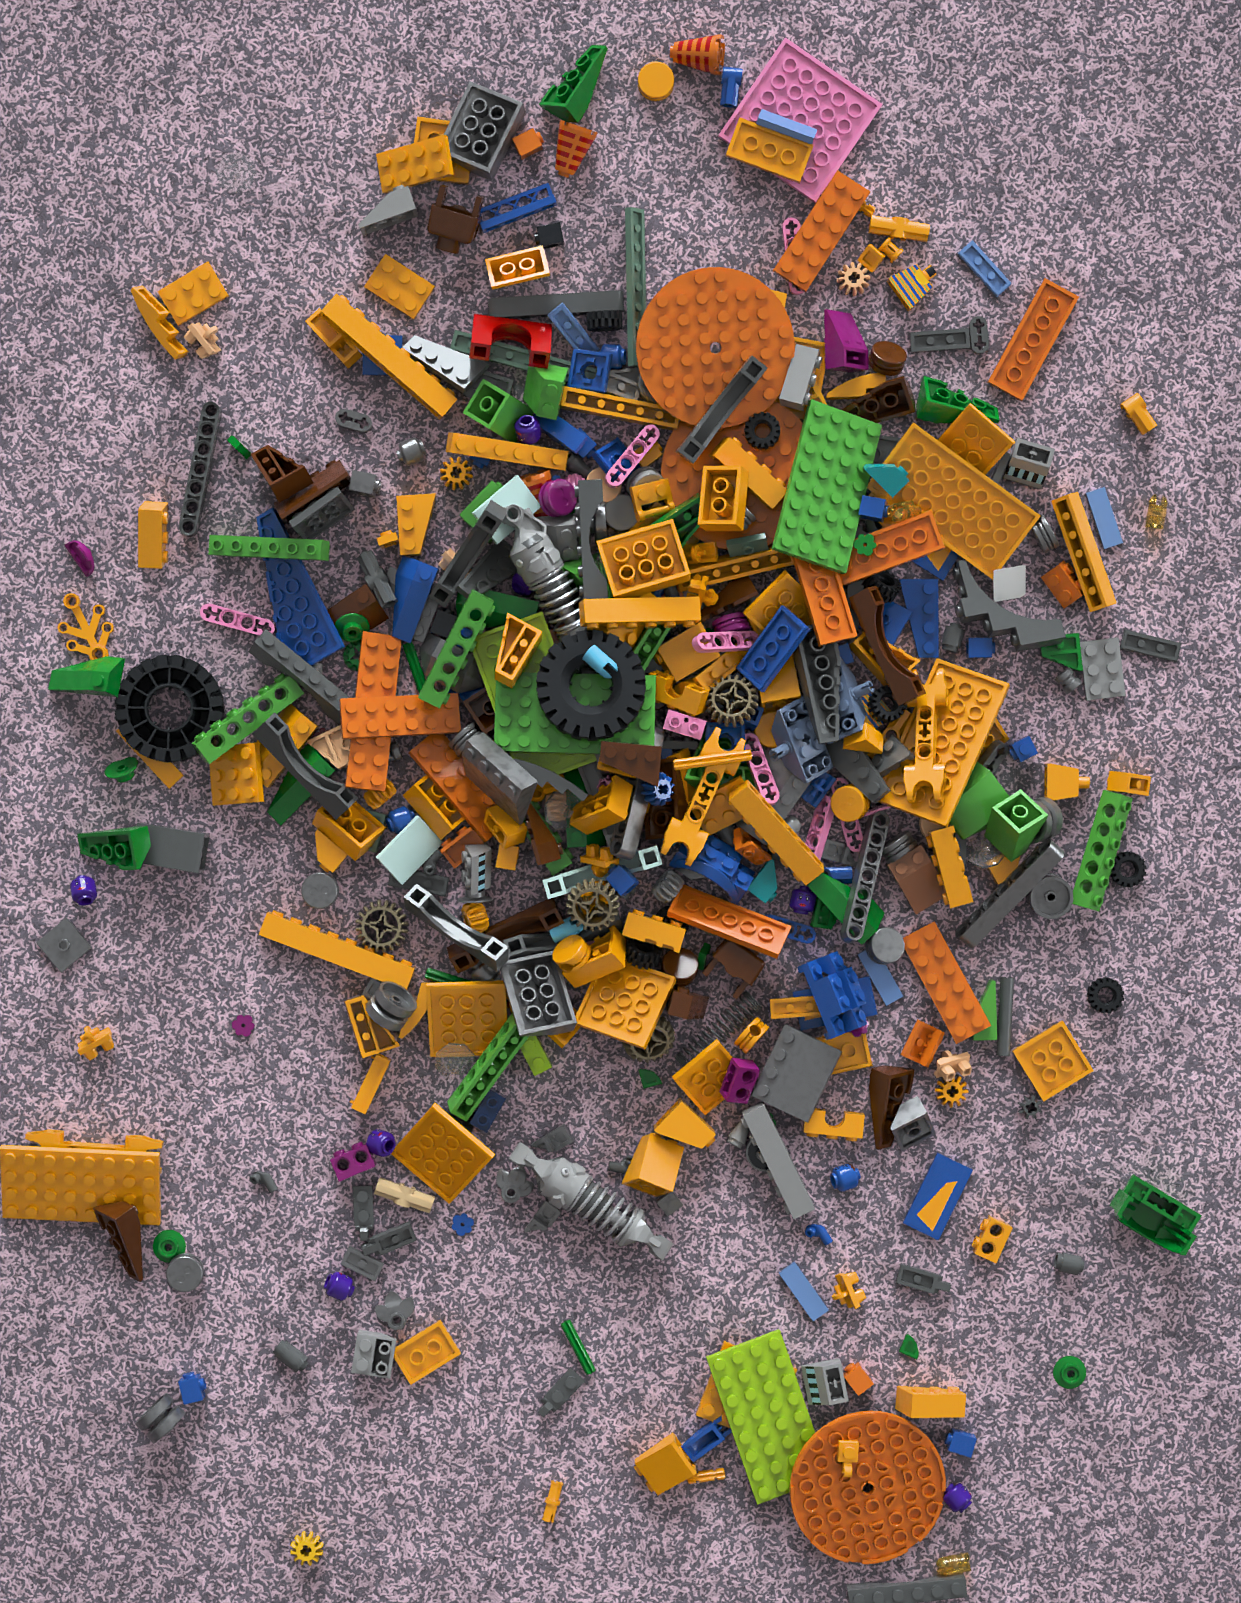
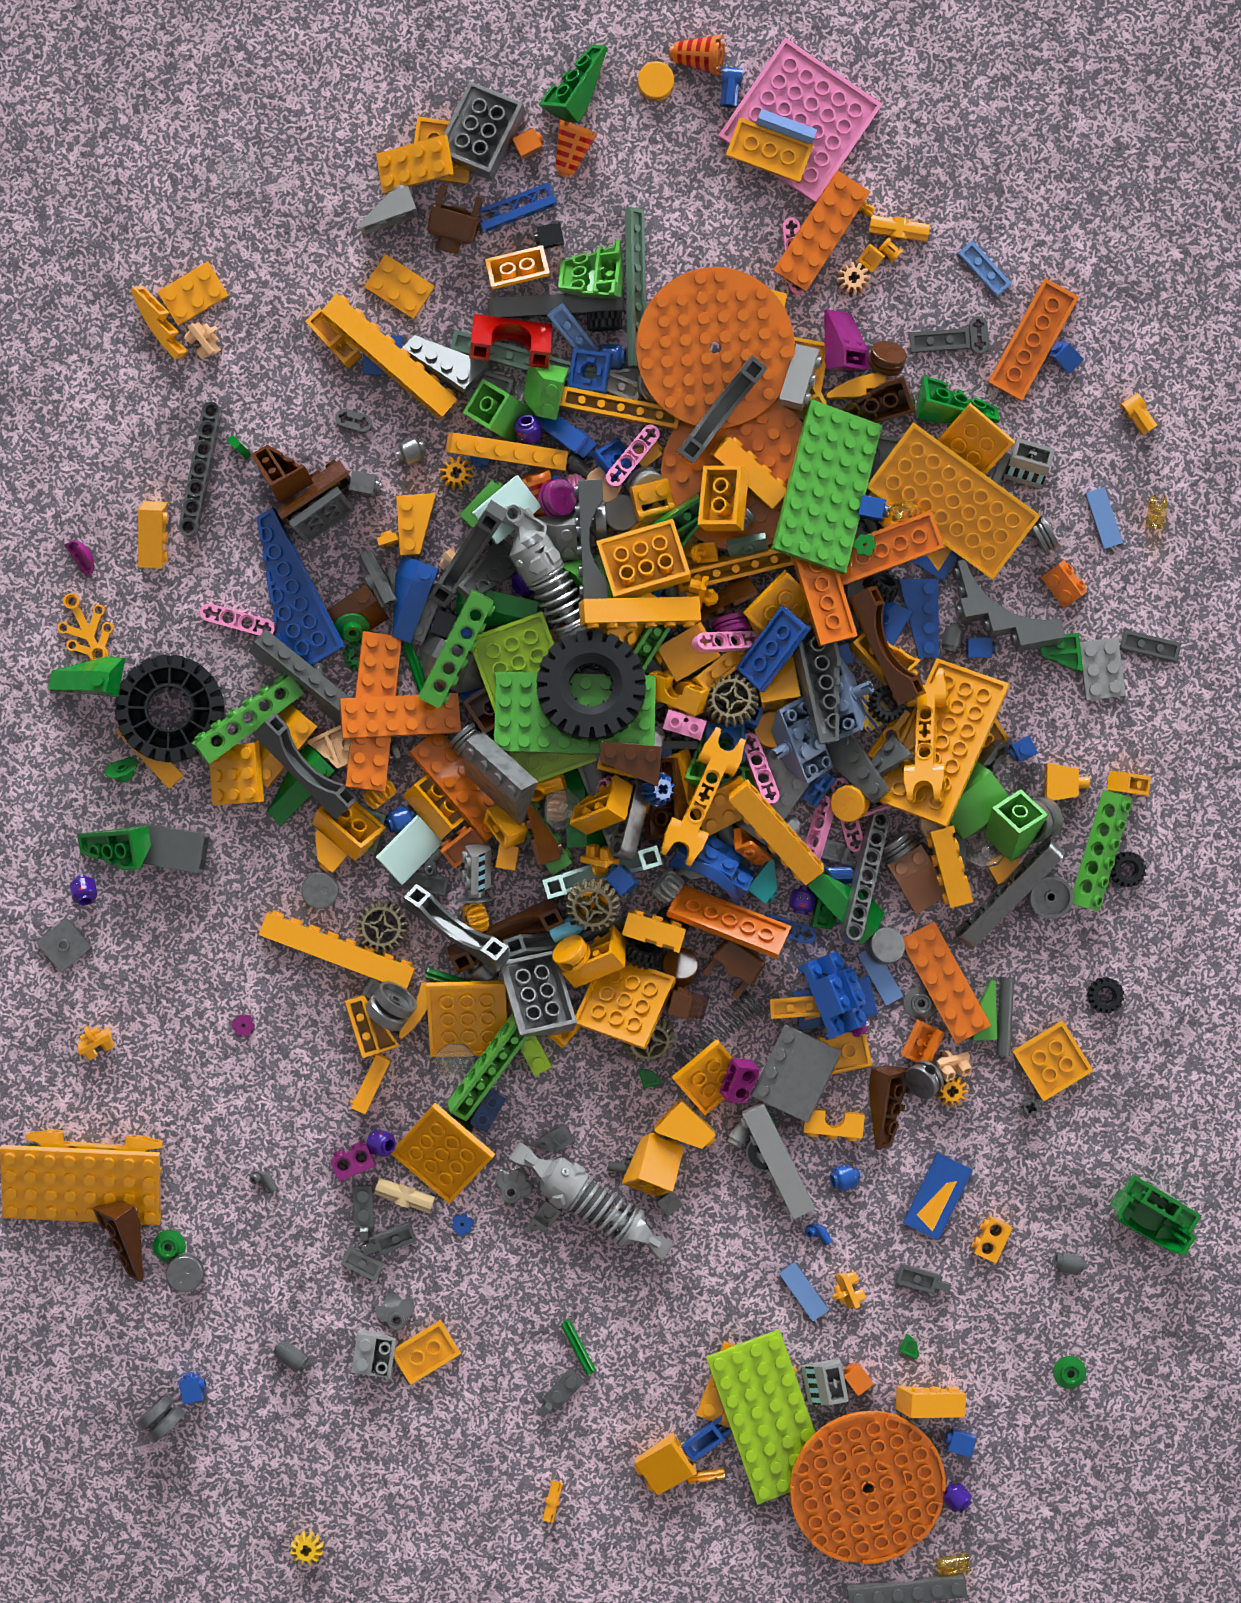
bright green brick [208,535,330,561] -> none
dark purple head [324,1272,355,1301] -> none
light orange wedge [495,613,542,688] -> none
dark grey slope [514,758,588,801] -> none
medium azure piece [582,645,618,679] -> none
light orange axle [673,750,752,770] -> none
green tile [698,943,711,970] -> none
light orange head [734,1017,769,1054] -> none
black tyre [744,412,780,450] -> none
light orange plate [837,1440,859,1477] -> none
light orange slope [843,723,884,754] -> none
teal slope [863,464,910,498] -> none
torso [887,264,937,312] -> none
flat silver slope [891,1096,936,1152] -> none
white sticker [993,565,1026,602] -> none
light orange brick [1051,492,1117,612] -> none
flat silver wheel [1054,667,1082,695] -> none
none -> bright green wedge [558,240,624,298]
none -> flat silver piece [904,986,936,1020]
none -> flat silver head [905,1060,944,1099]
none -> blue brick [1048,340,1084,374]

